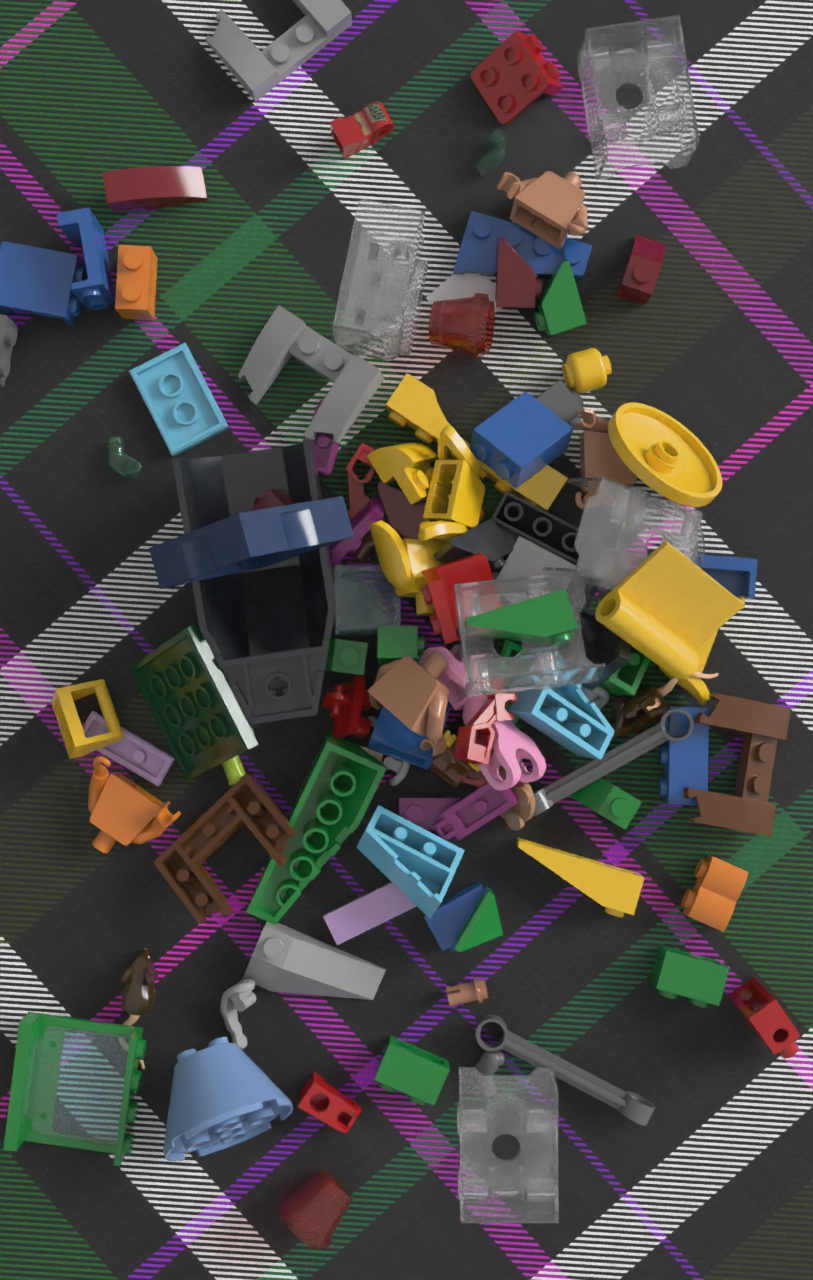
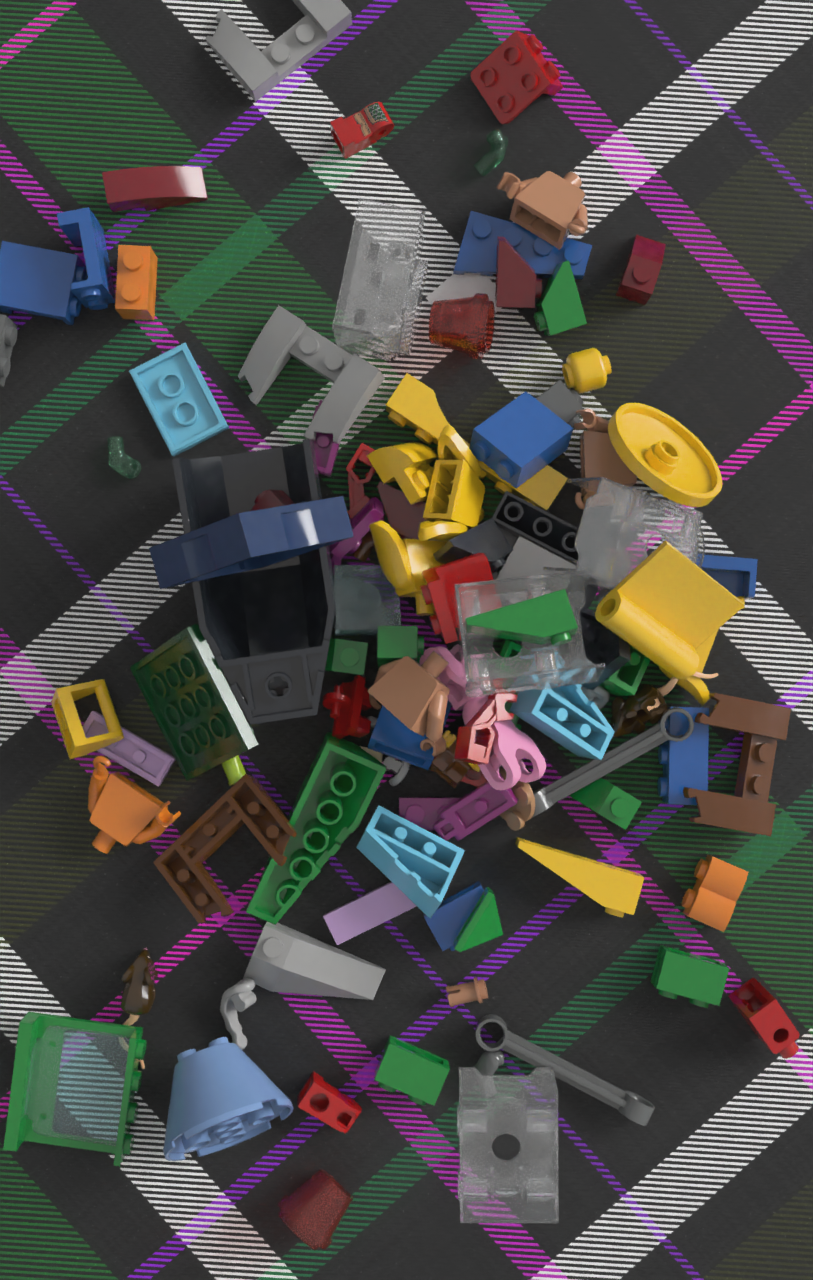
clear piece [577,15,700,180] -> none

